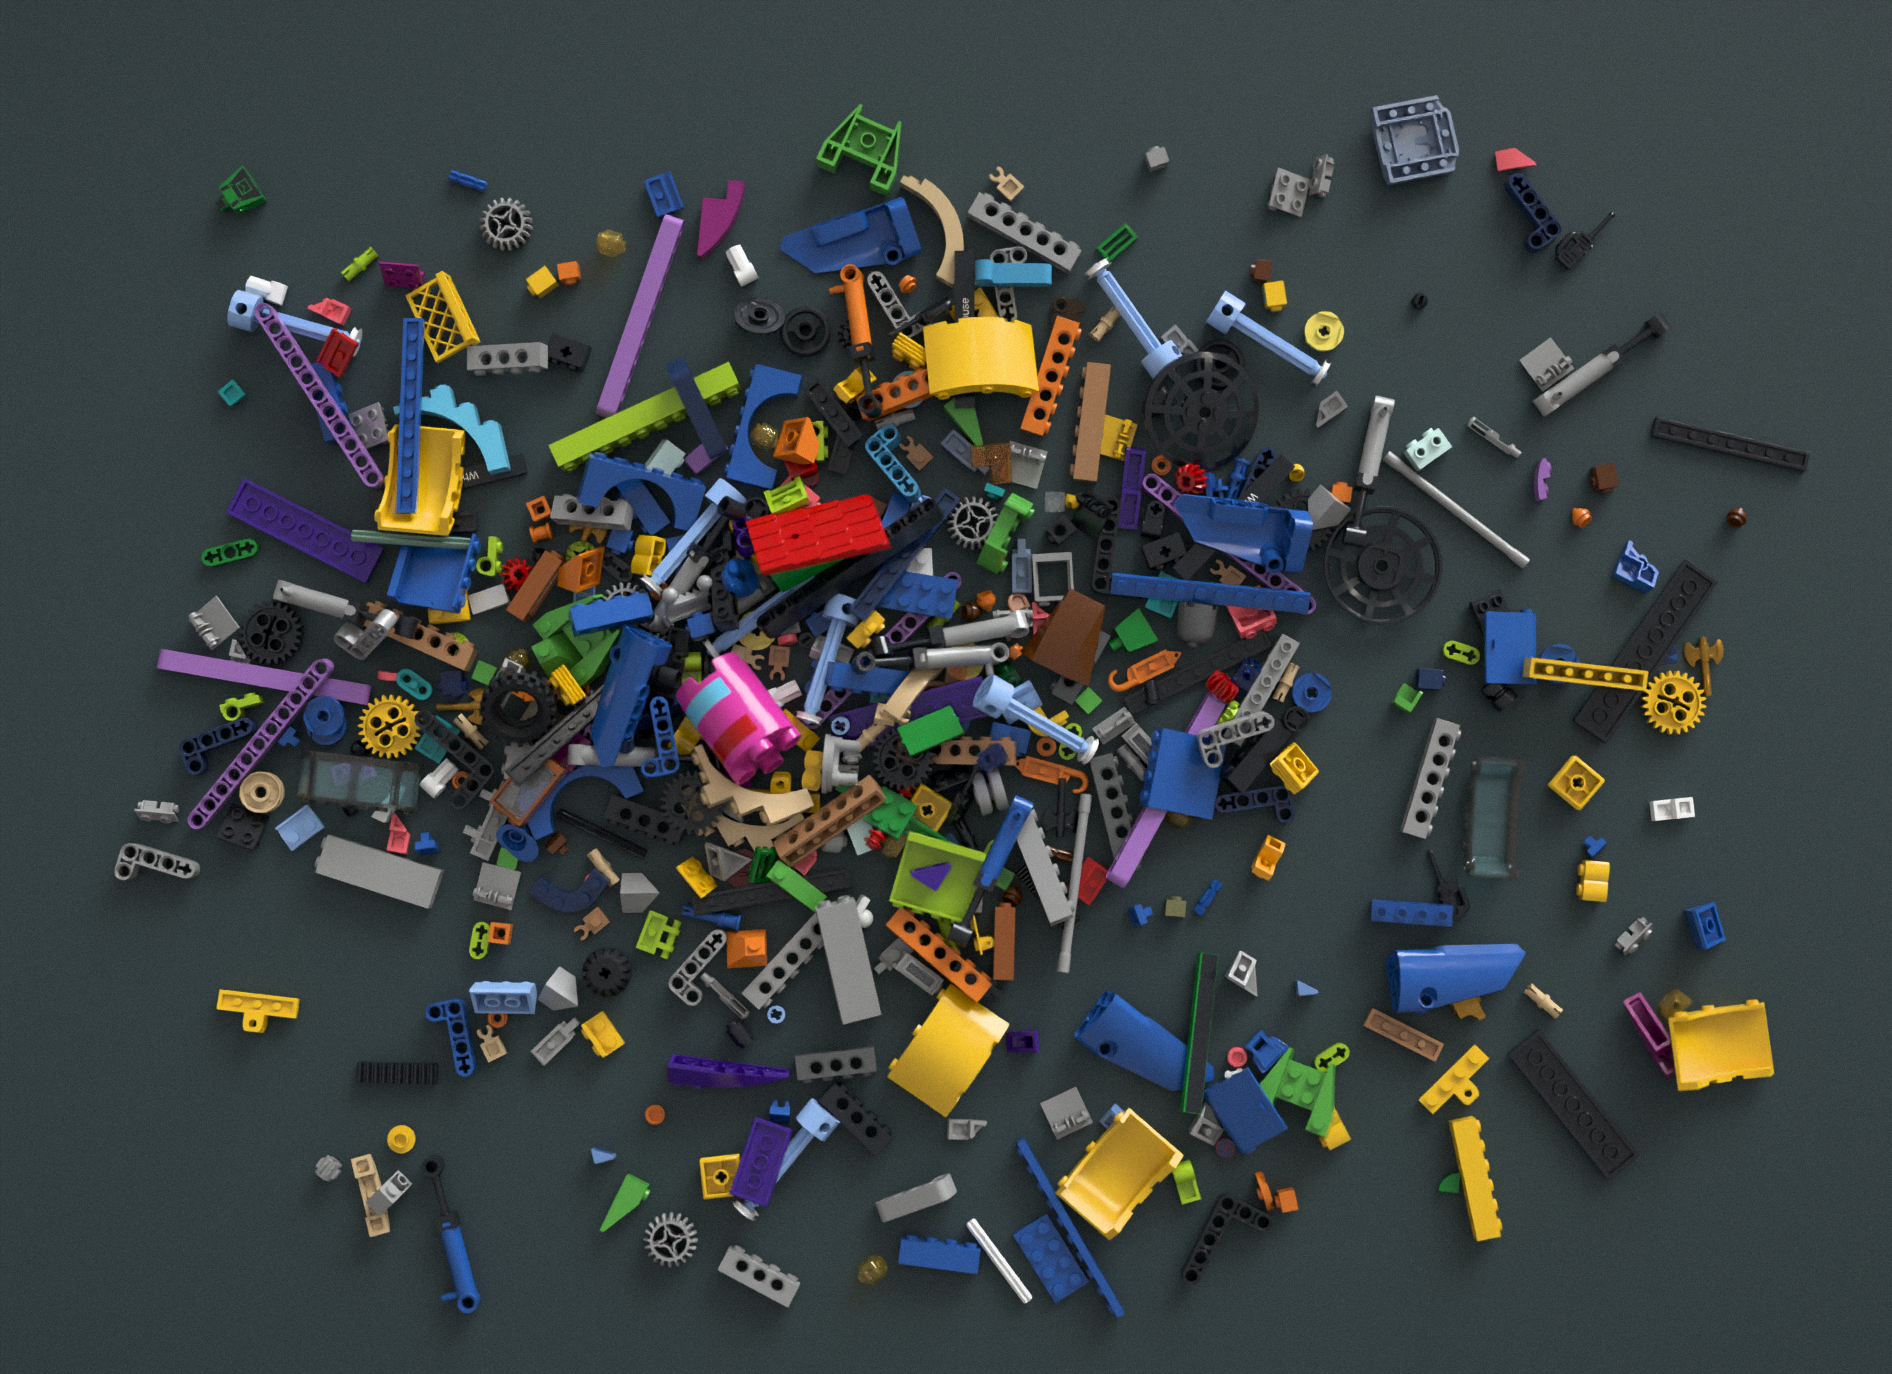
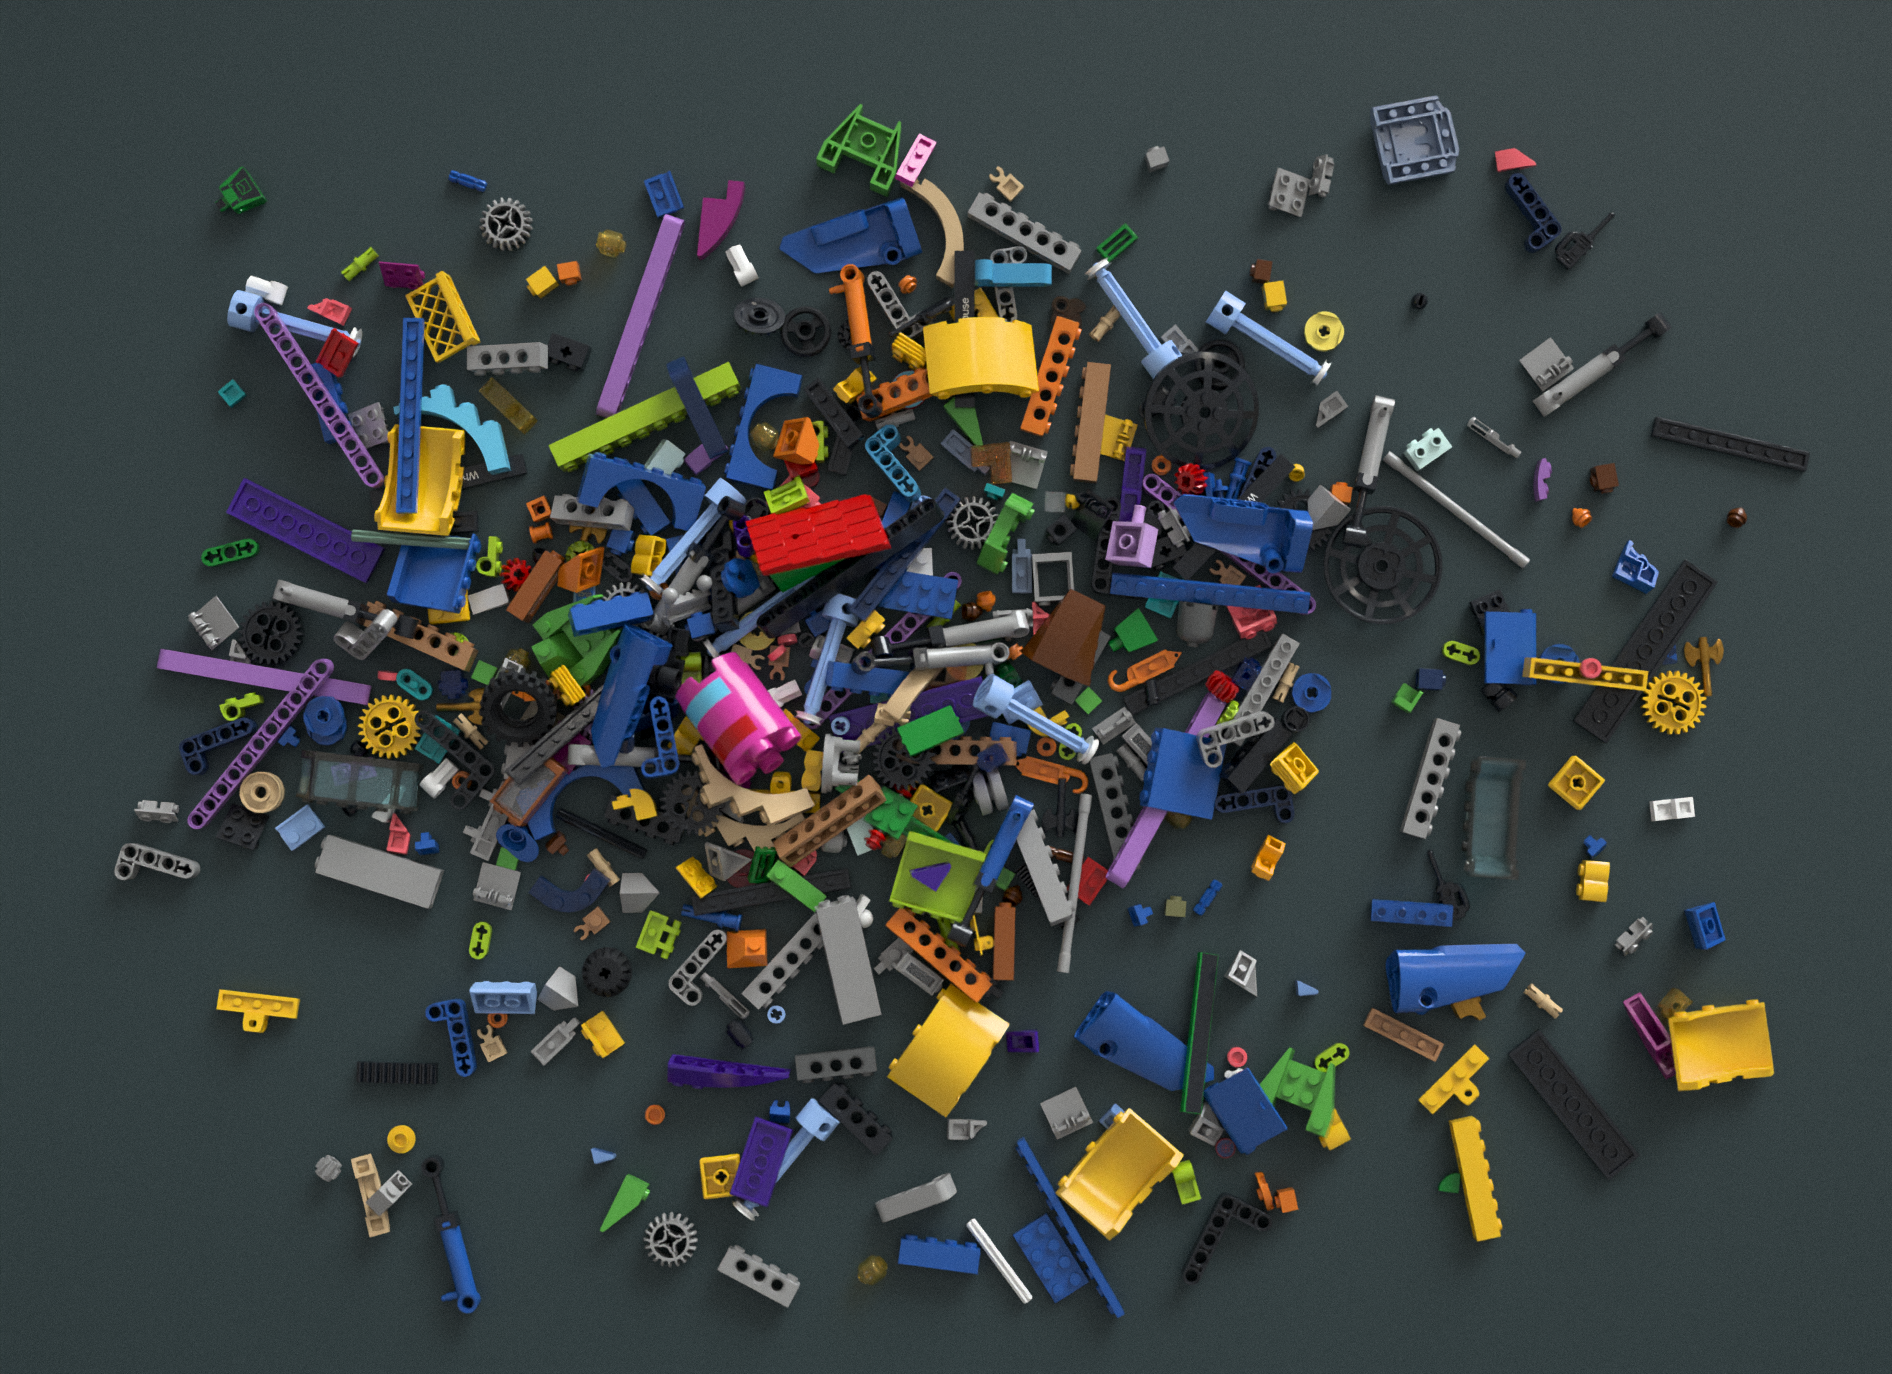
orange plate [488,922,513,945] -> none
nougat tile [1007,593,1031,612] -> none
blue piece [1245,1029,1289,1074] -> none
none -> clear yellow slope [479,377,538,435]
none -> yellow brick [612,789,659,821]
none -> coral tile [767,644,786,662]
none -> plate [895,134,937,187]
none -> lavender brick [1105,505,1158,568]
none -> light grey hinge [1158,506,1191,548]
none -> coral tile [1580,658,1602,678]

